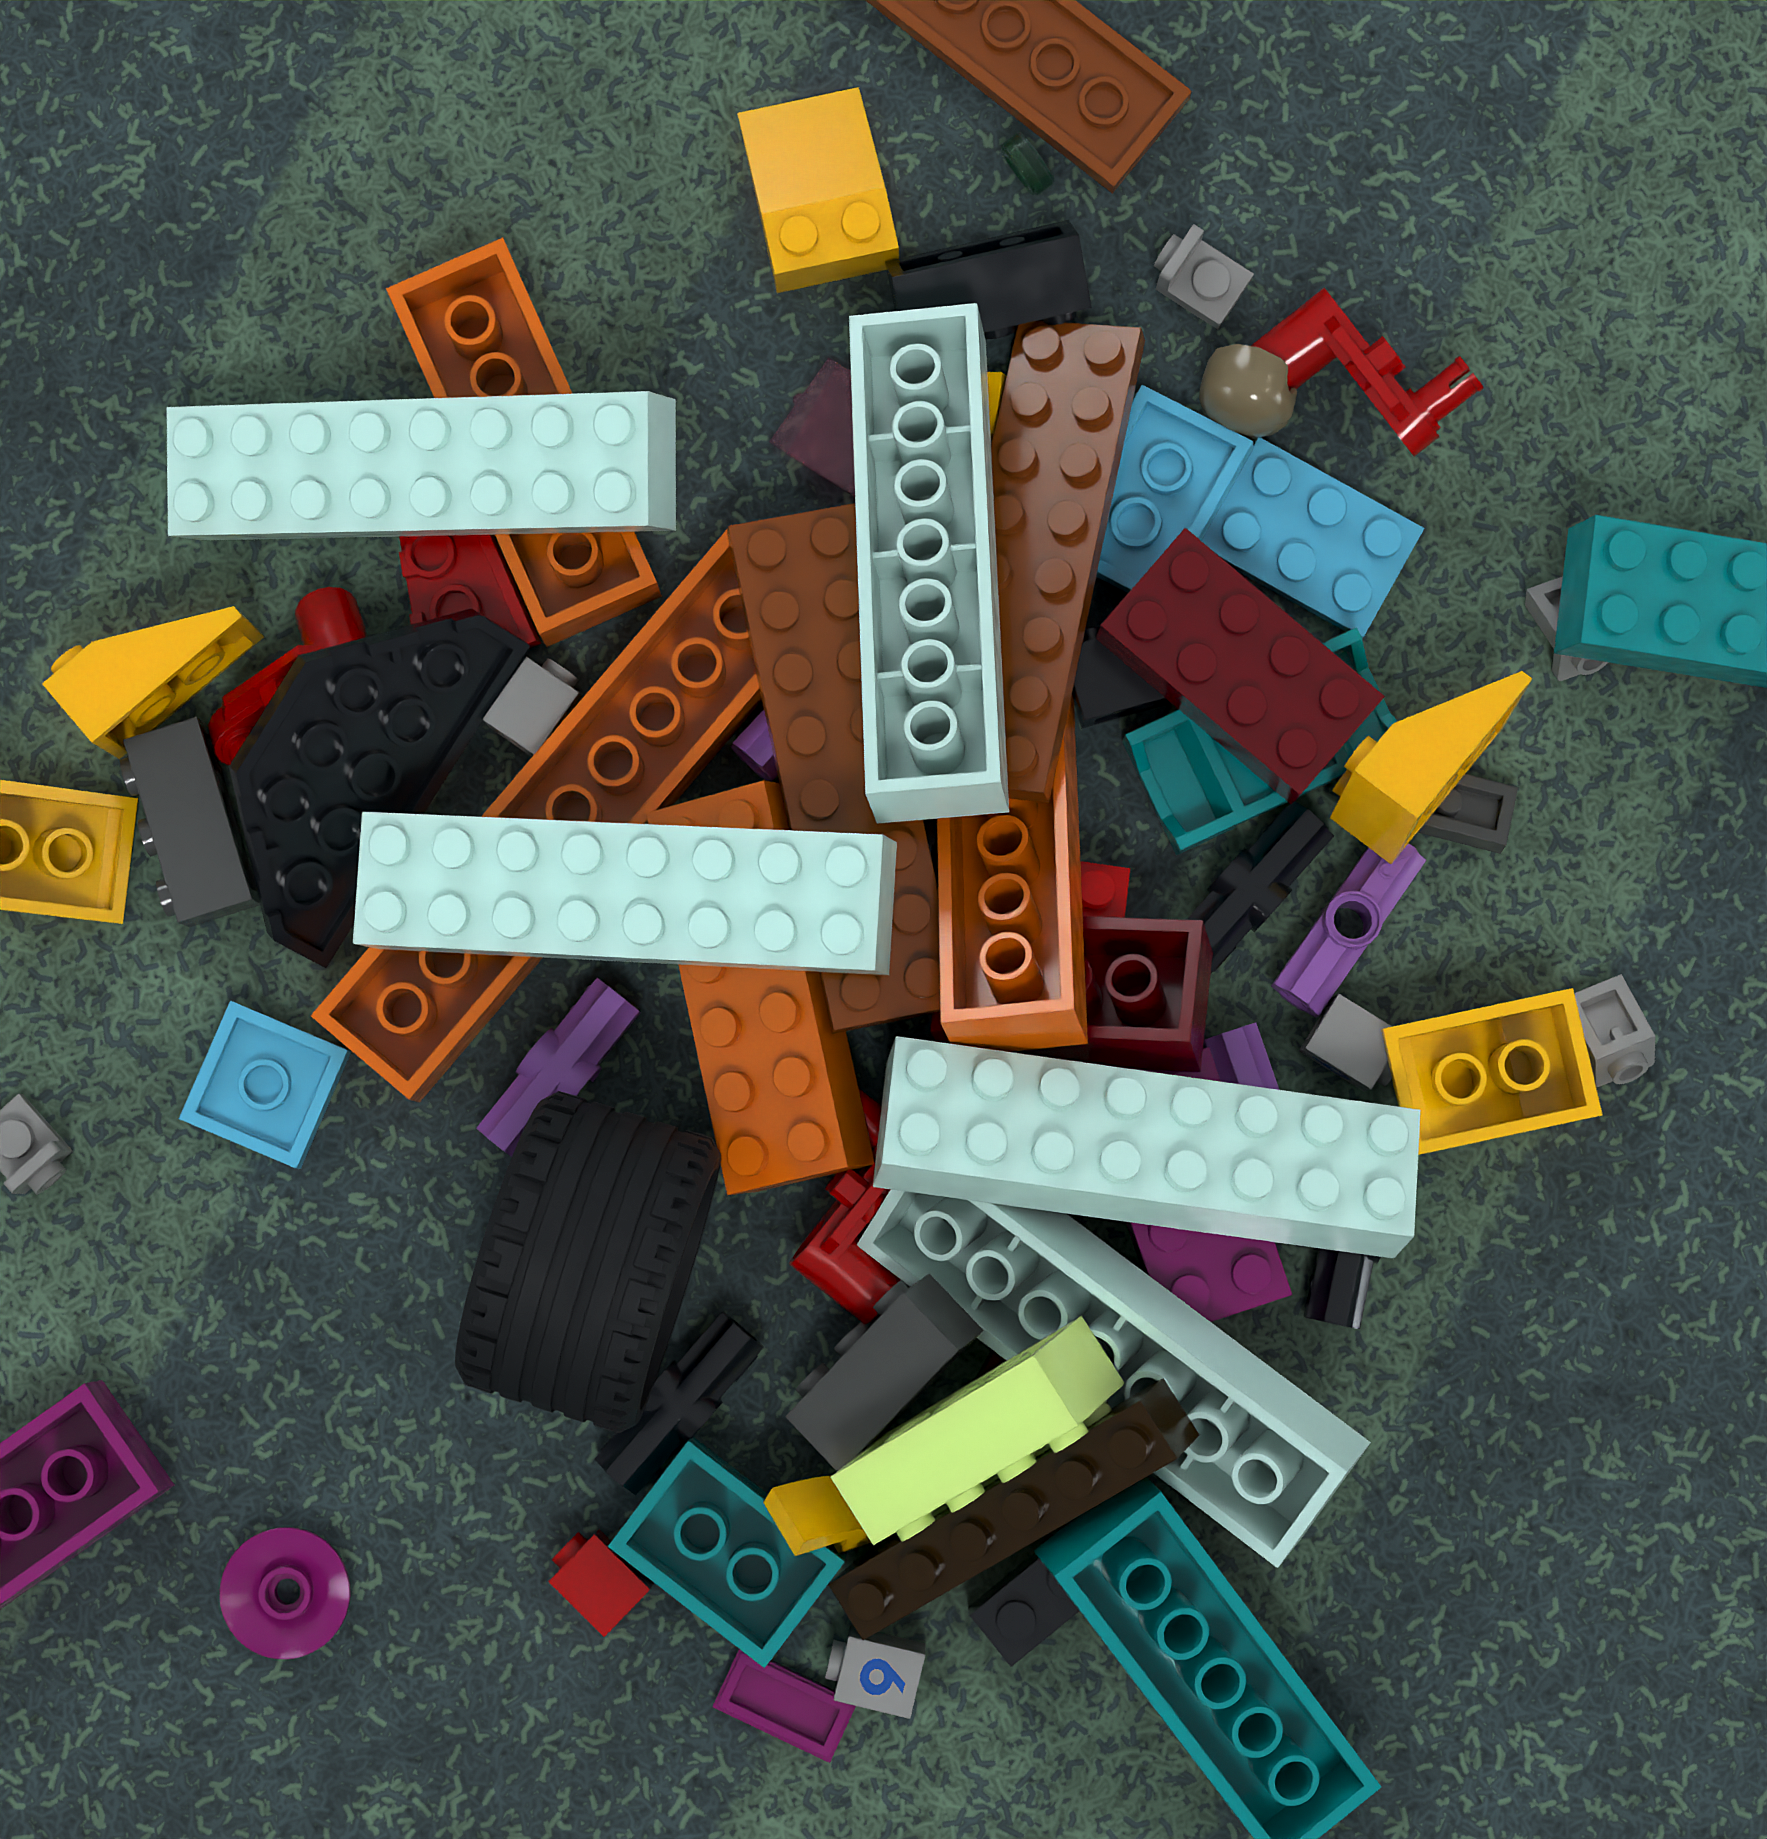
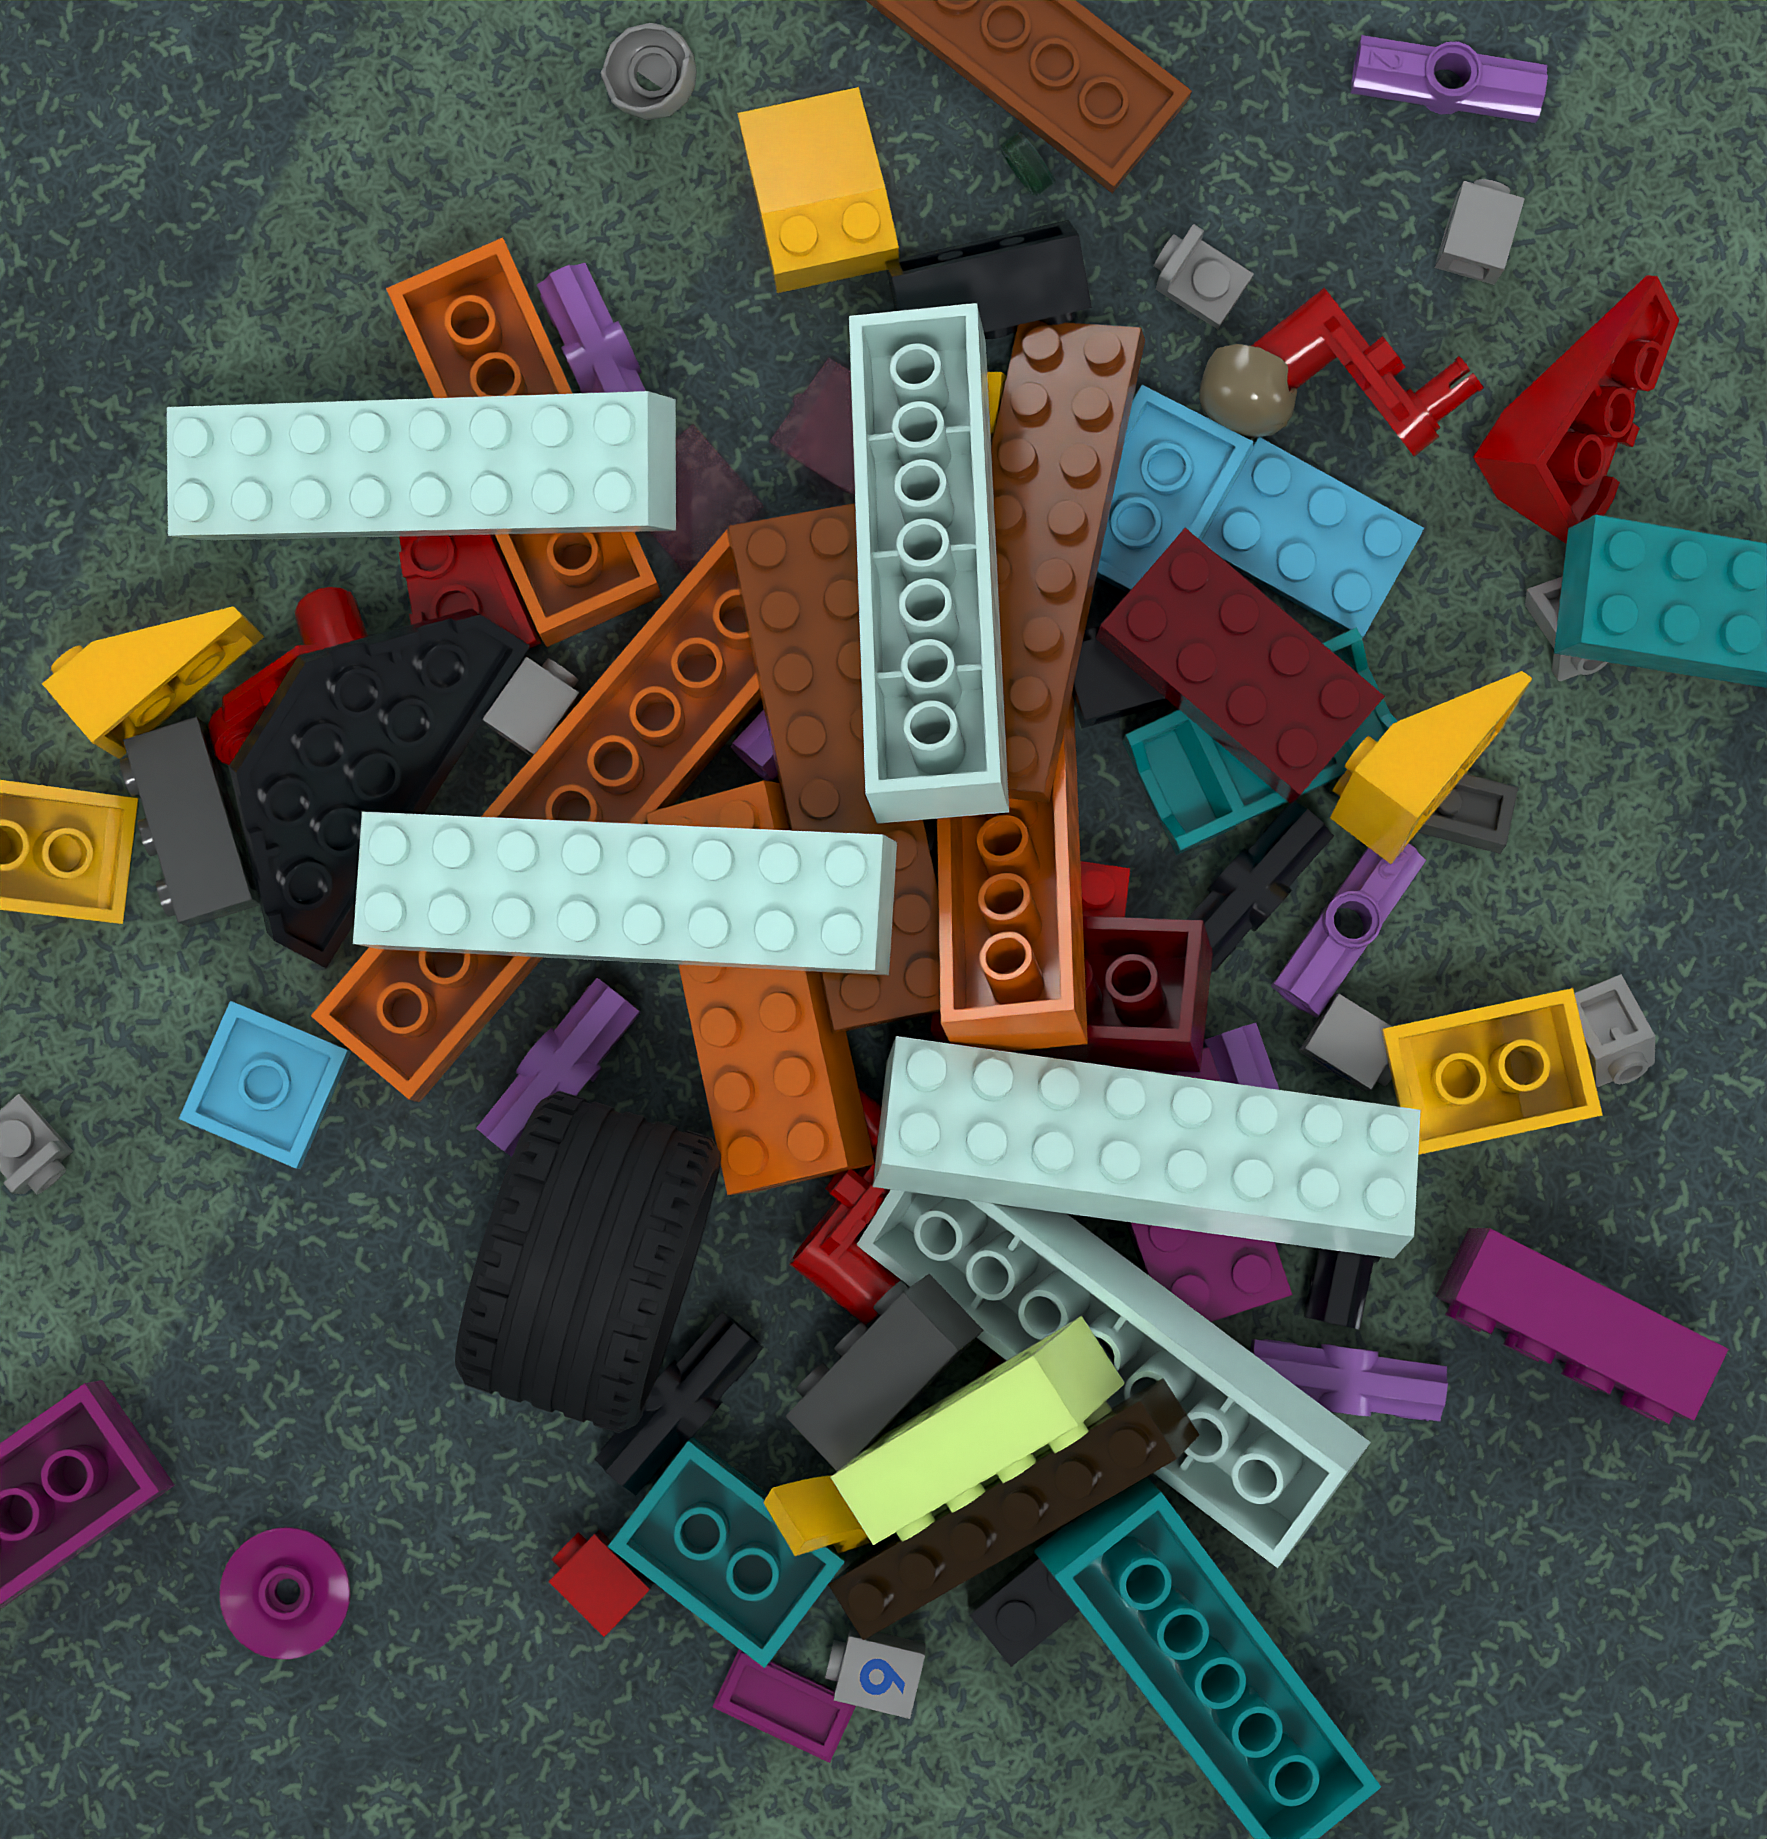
none -> medium lavender piece [537,263,646,393]
none -> light grey hair [600,23,697,120]
none -> clear pink piece [649,424,764,574]
none -> medium lavender piece [1250,1339,1448,1421]
none -> medium lavender piece [1351,35,1548,123]
none -> light grey brick [1434,179,1525,285]
none -> magenta brick [1435,1228,1729,1425]
none -> red wedge [1473,275,1679,544]

